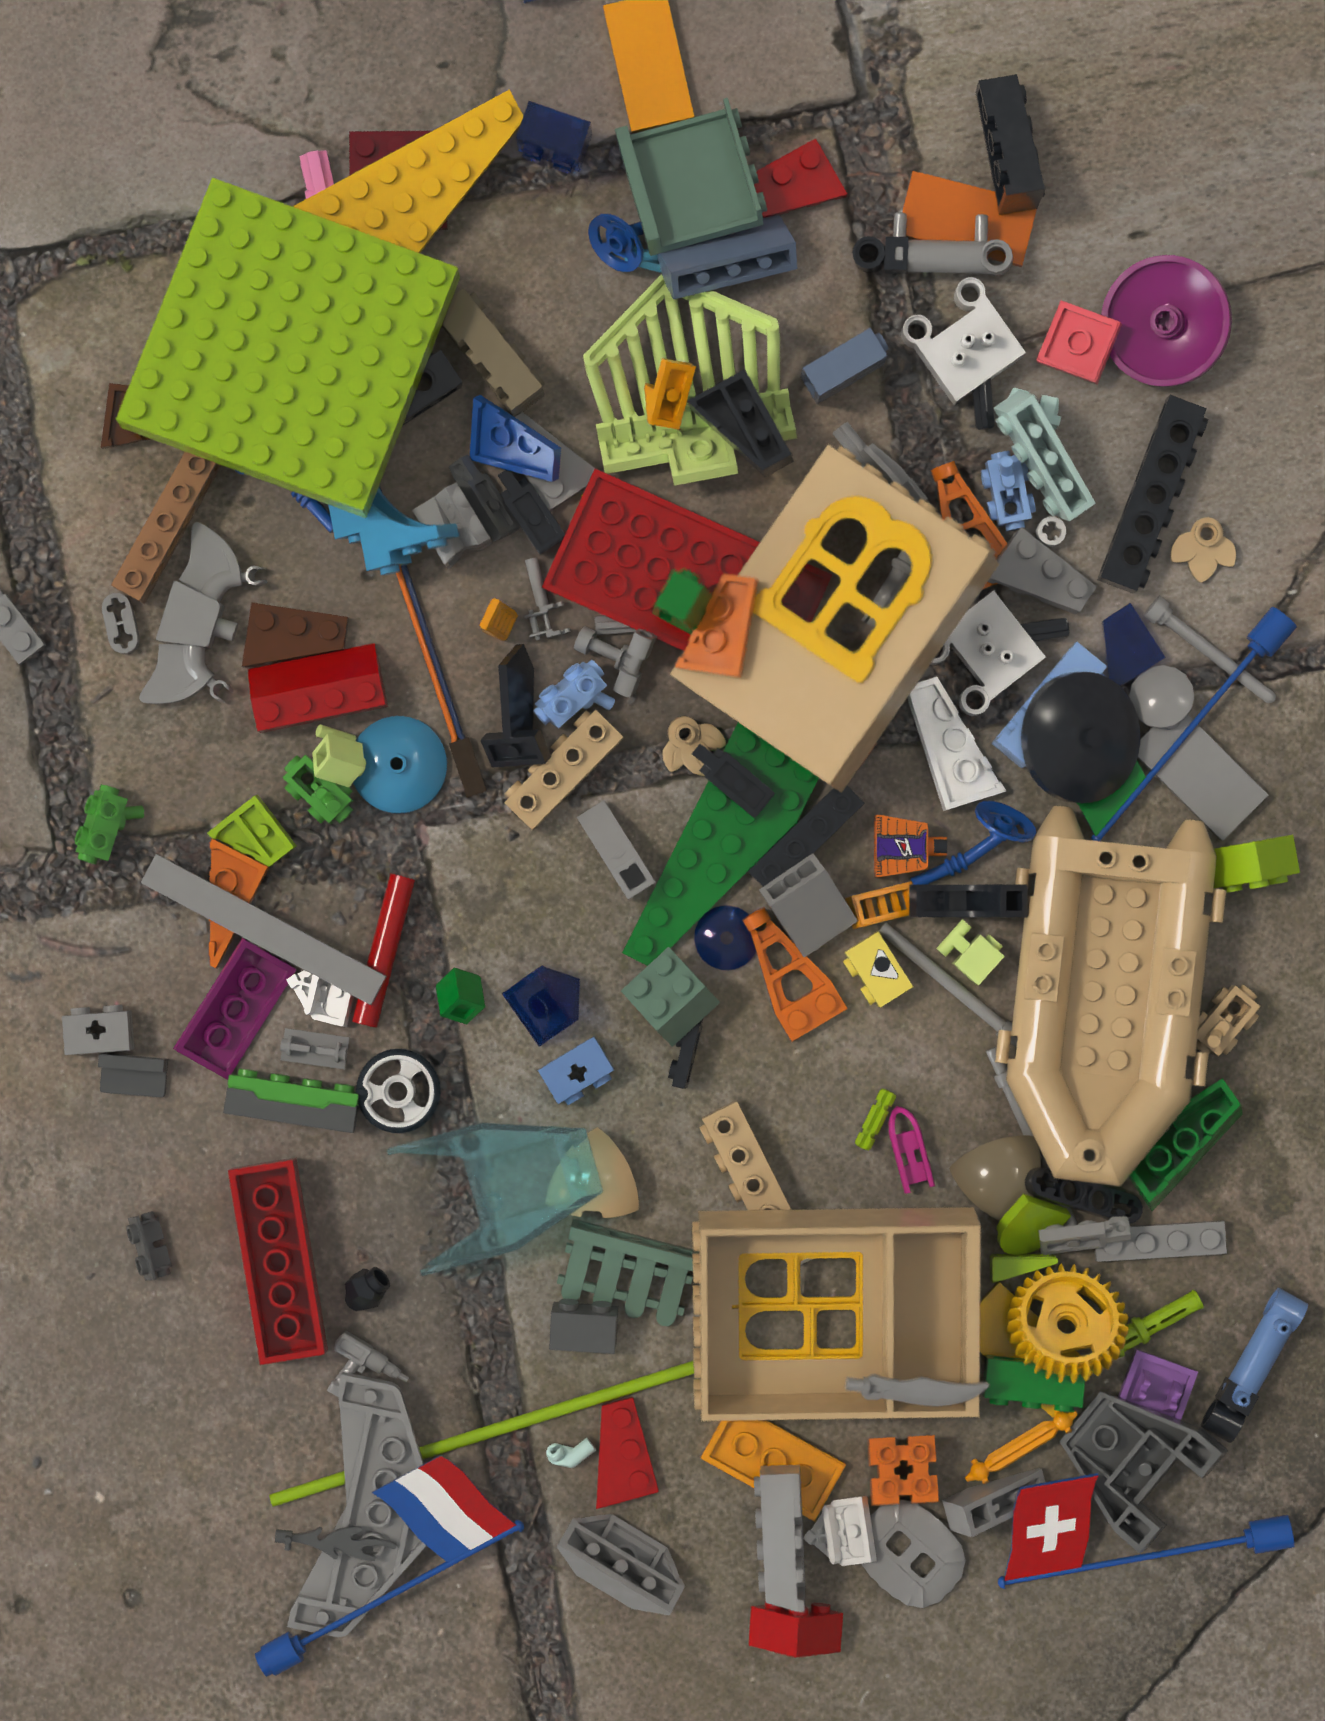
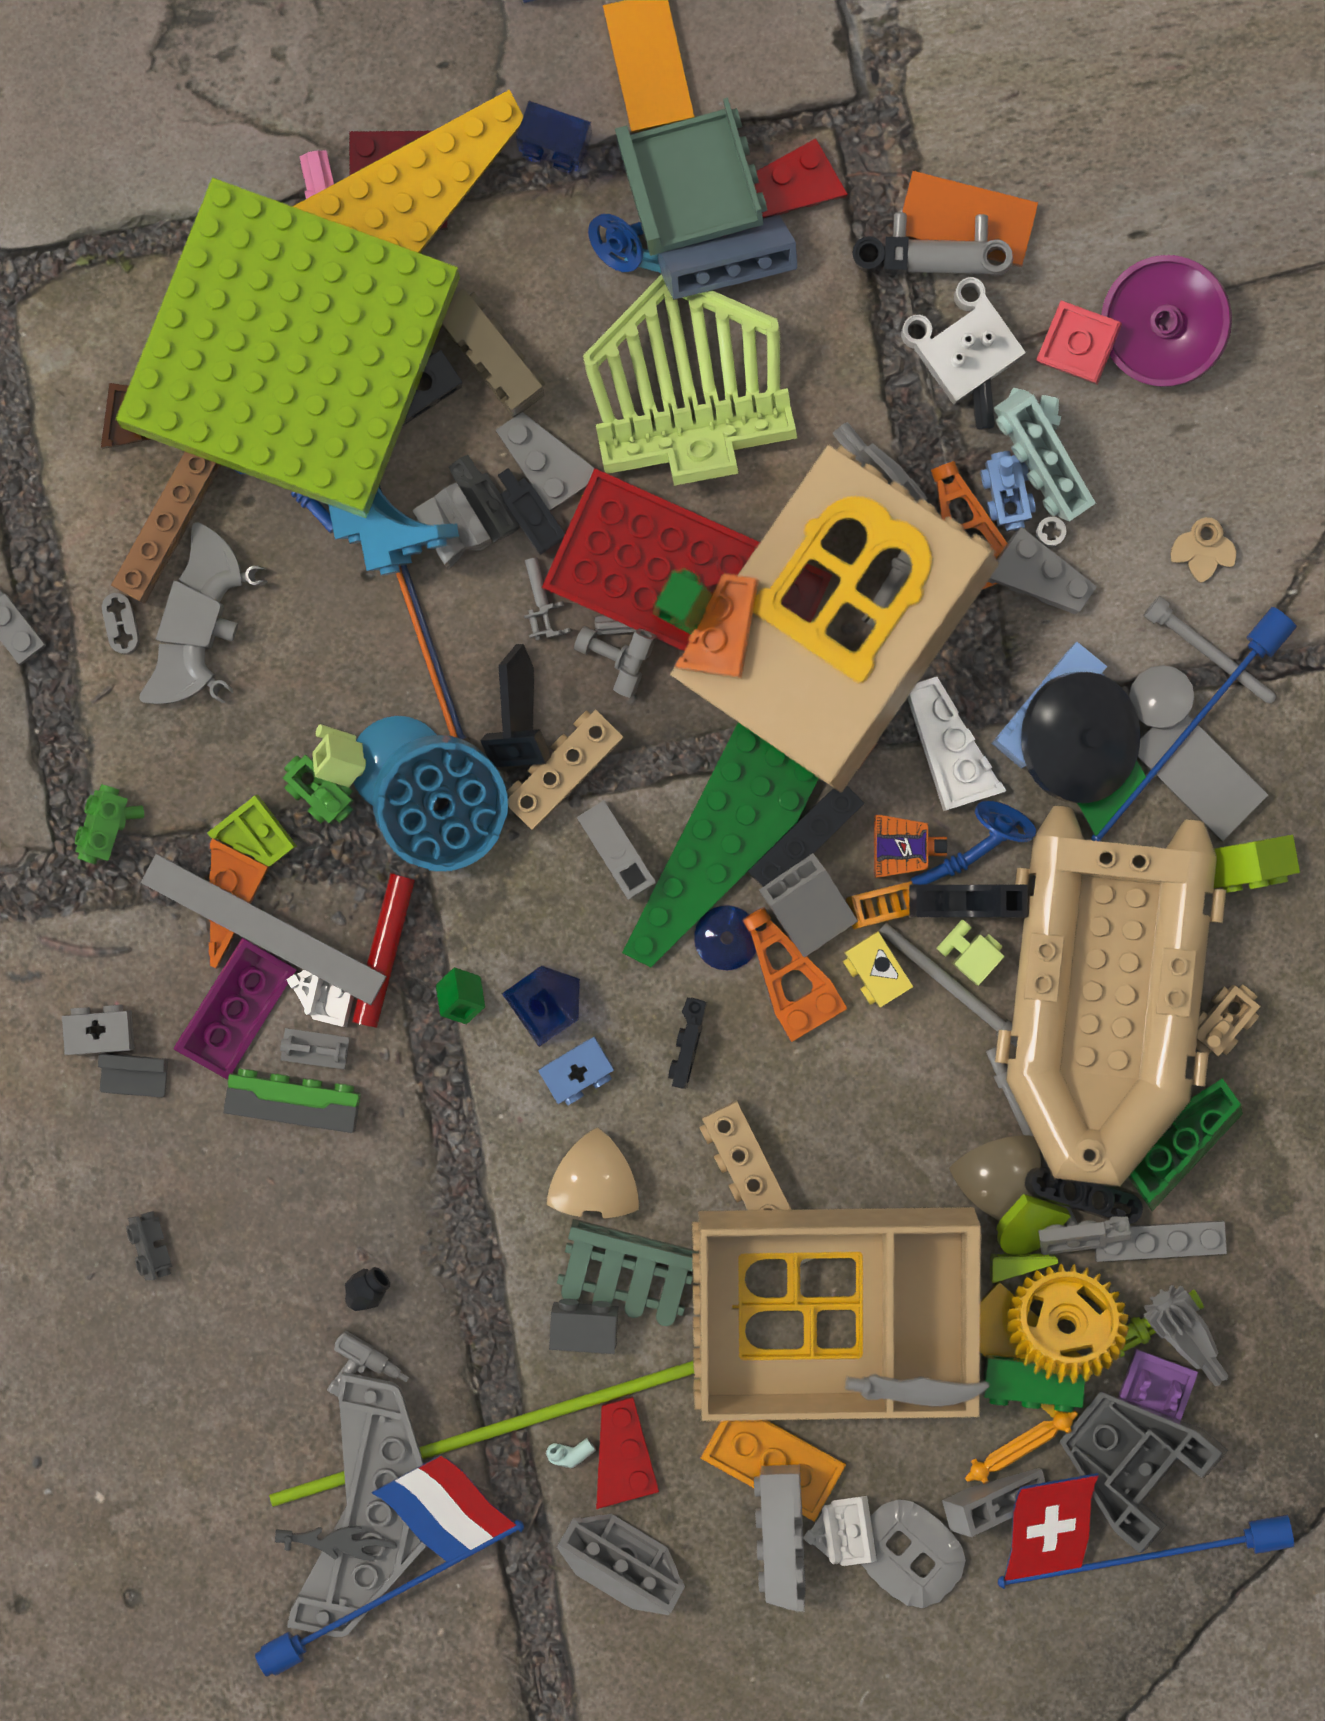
red brick [228,1157,328,1365] -> none
reddish brown wing [242,602,349,667] -> none
red slope [248,643,388,733] -> none
white wheel [356,1049,441,1133] -> none
clear light blue windscreen [387,1123,603,1276] -> none
blue wing [470,395,561,482] -> none
light orange slope [479,598,518,641] -> none
light blue brick [533,660,615,728] -> none
sand green brick [621,947,720,1047] -> none
light orange slope [644,358,696,430] -> none
tan plate [662,716,726,776] -> none
black wedge [687,369,794,477] -> none
black hinge [691,744,776,819] -> none
red brick [748,1600,843,1658] -> none
sand blue brick [800,328,889,404] -> none
lime axle [855,1088,896,1151] -> none
orange brick [867,1435,939,1506] -> none
dark pink piece [888,1106,935,1194] -> none
white piece [930,590,1070,716] -> none
black wedge [975,74,1045,215] -> none
black brick [1097,395,1209,594] -> none
clear blue wing [1102,603,1165,686] -> none
medium blue piece [1201,1288,1308,1443] -> none
none -> dark azure brick [373,735,508,871]
none -> light grey piece [1144,1285,1228,1386]

